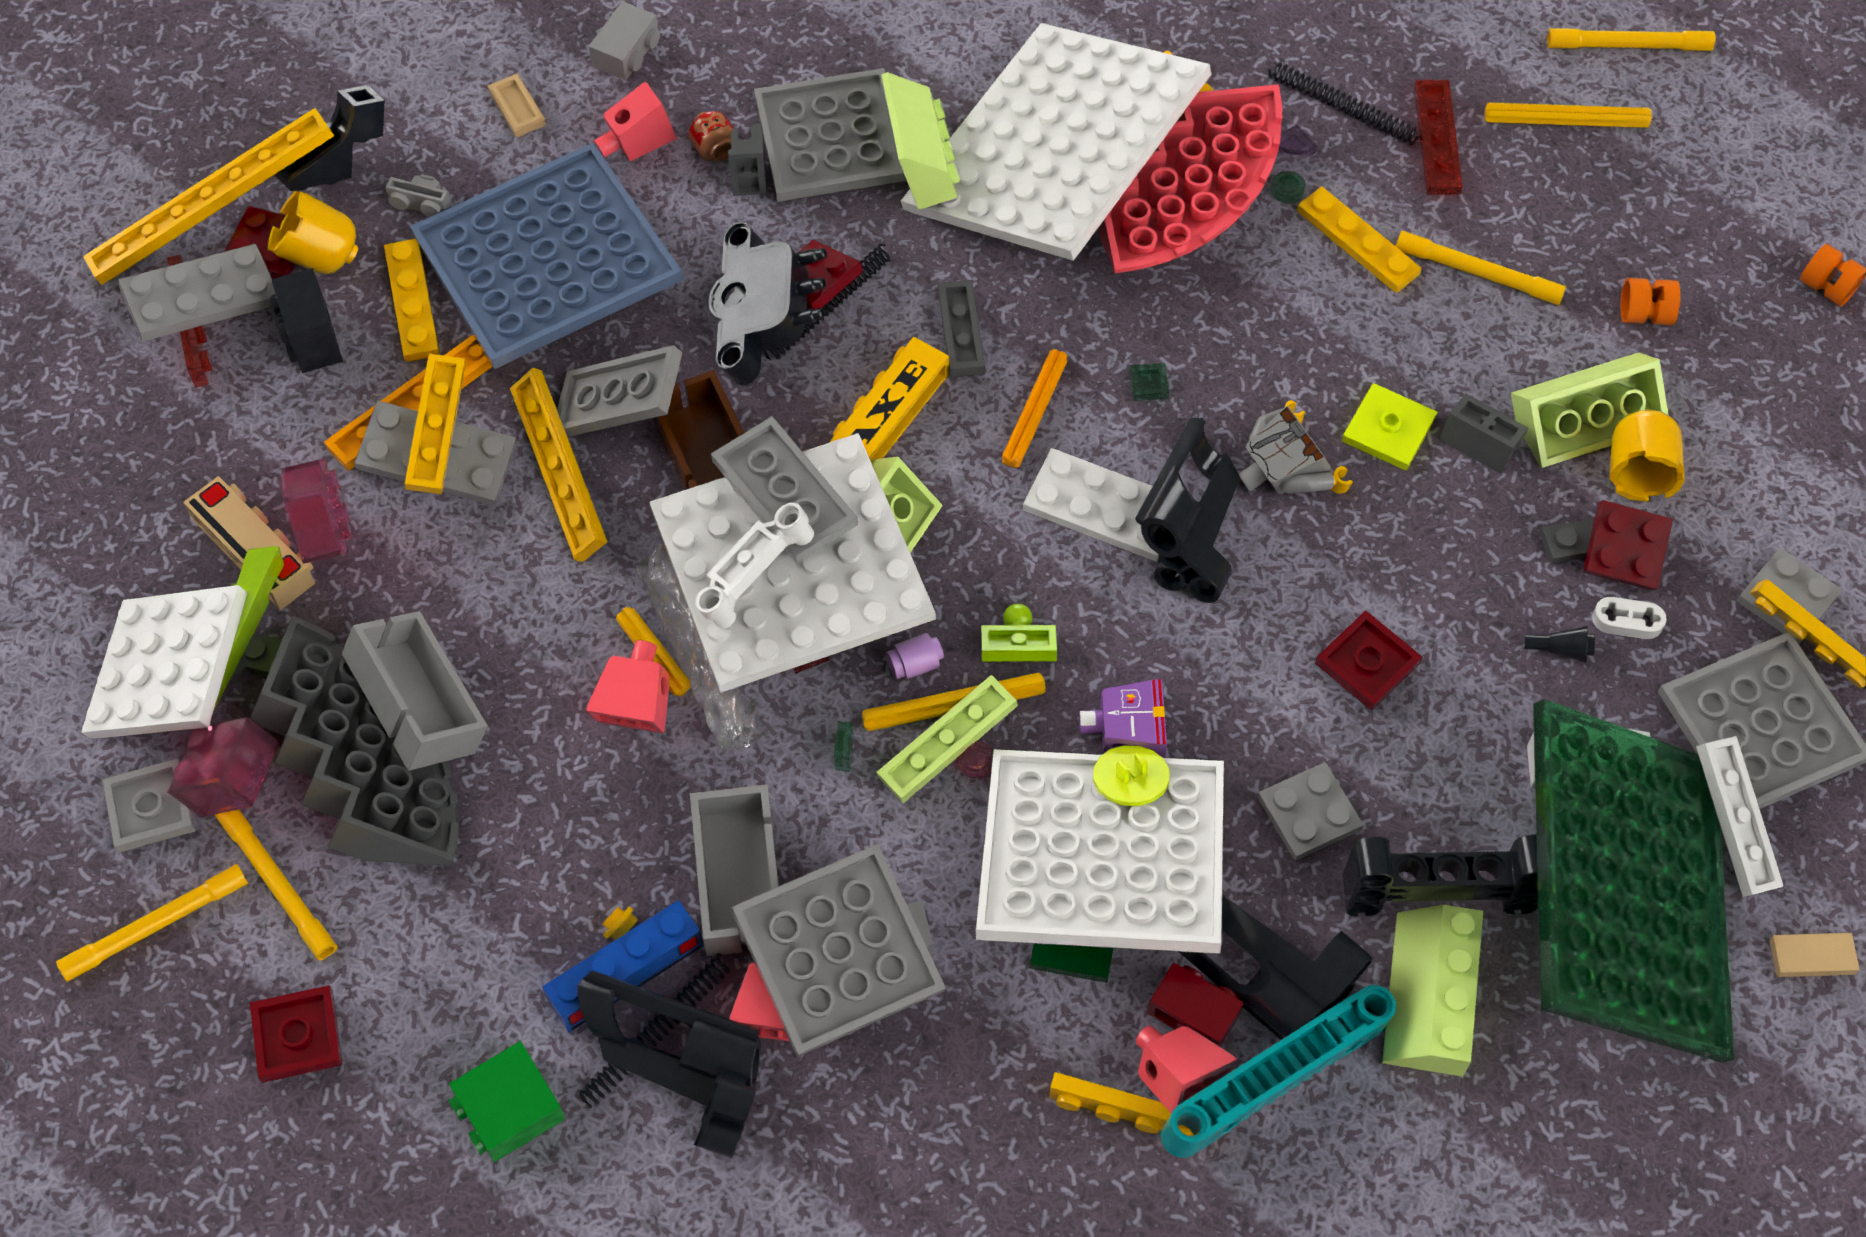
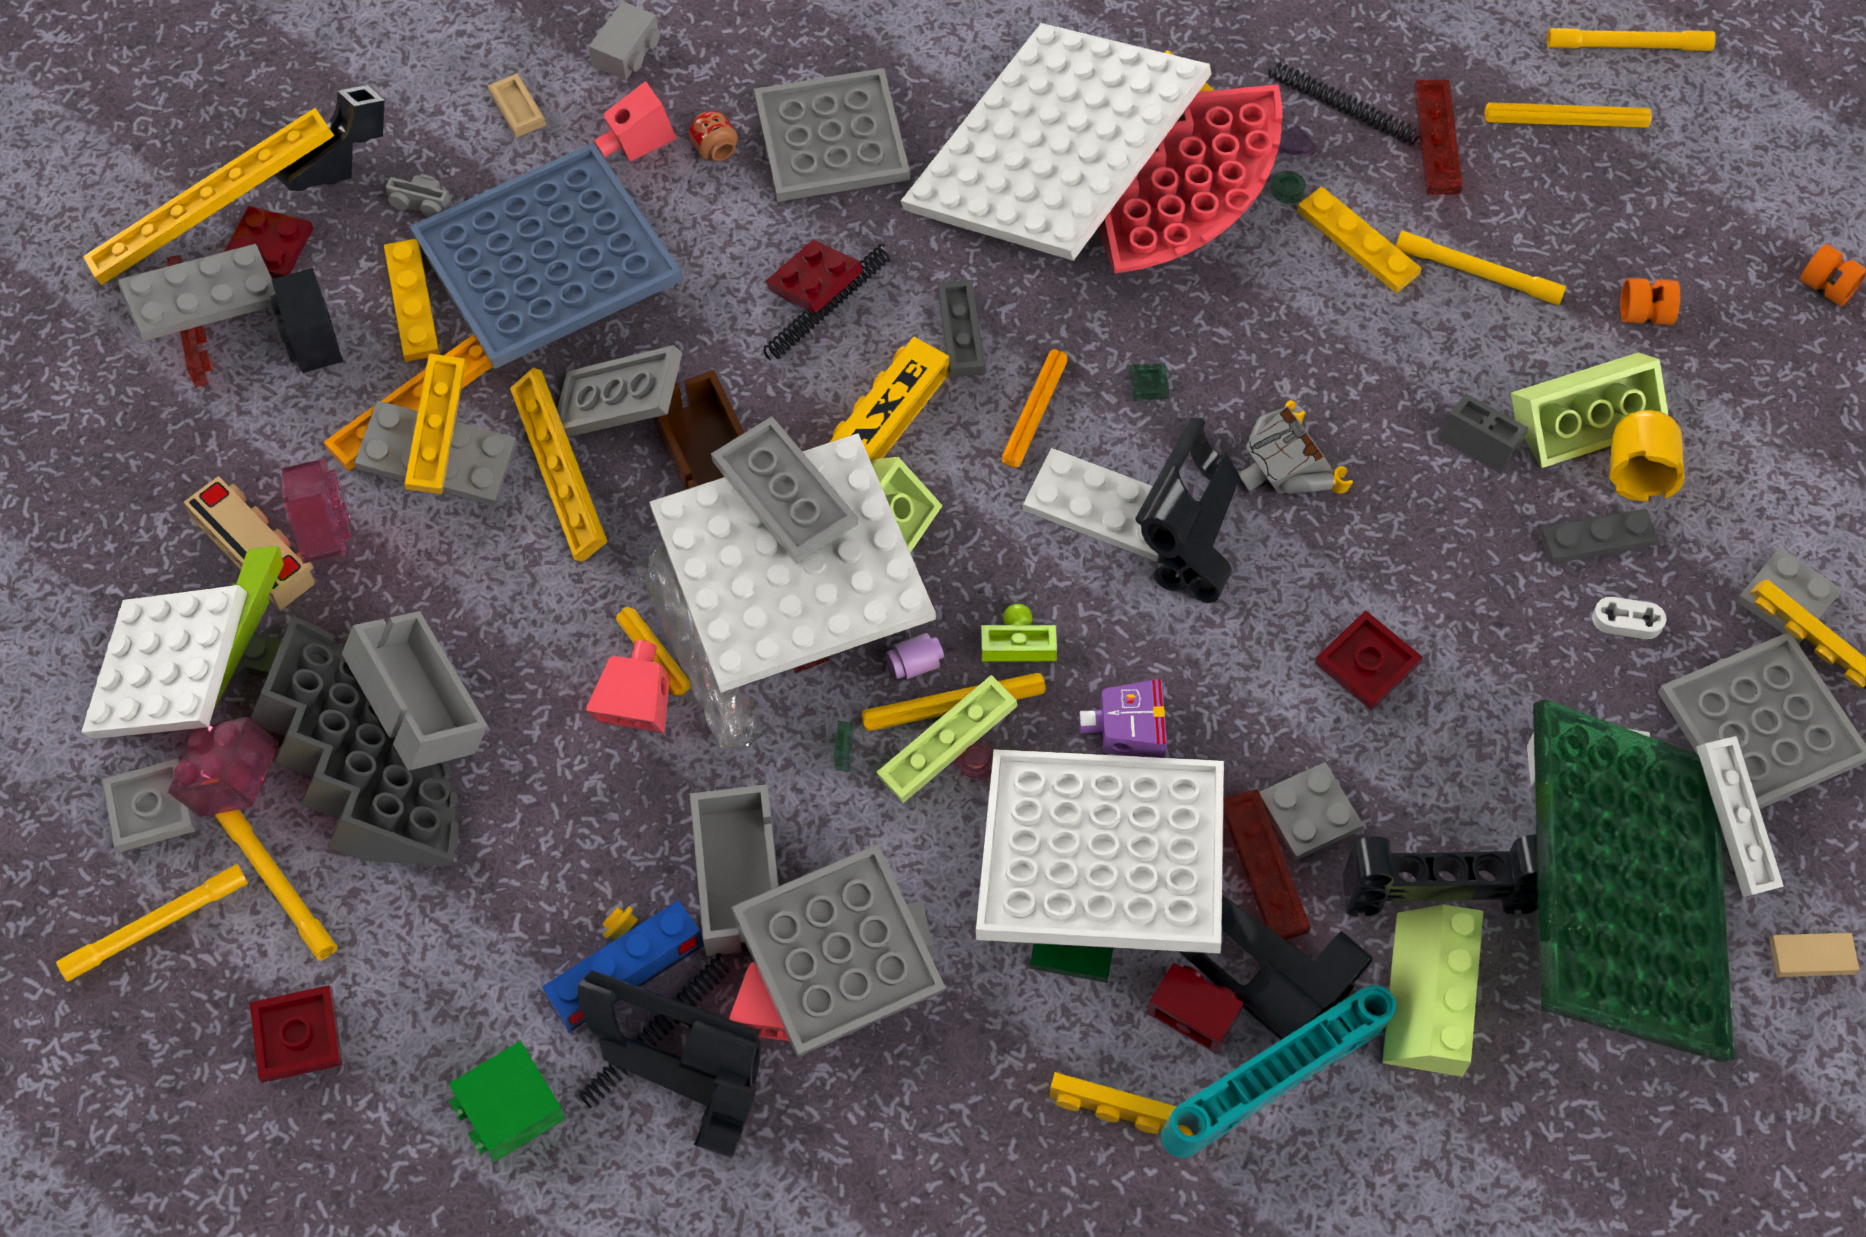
yellow cylinder [268,191,358,275] -> none
white plate [695,503,814,628] -> none
piece [708,222,827,385] -> none
dark grey hinge [728,123,767,196] -> none
yellowish green slope [881,72,960,210] -> none
neon yellow piece [1093,745,1170,806] -> none
coral torso [1136,1026,1238,1113] -> none
neon yellow plate [1342,383,1438,471] -> none
black cone [1524,626,1595,663] -> none
dark red plate [1583,500,1673,591] -> none
none -> clear red plate [1223,789,1311,940]

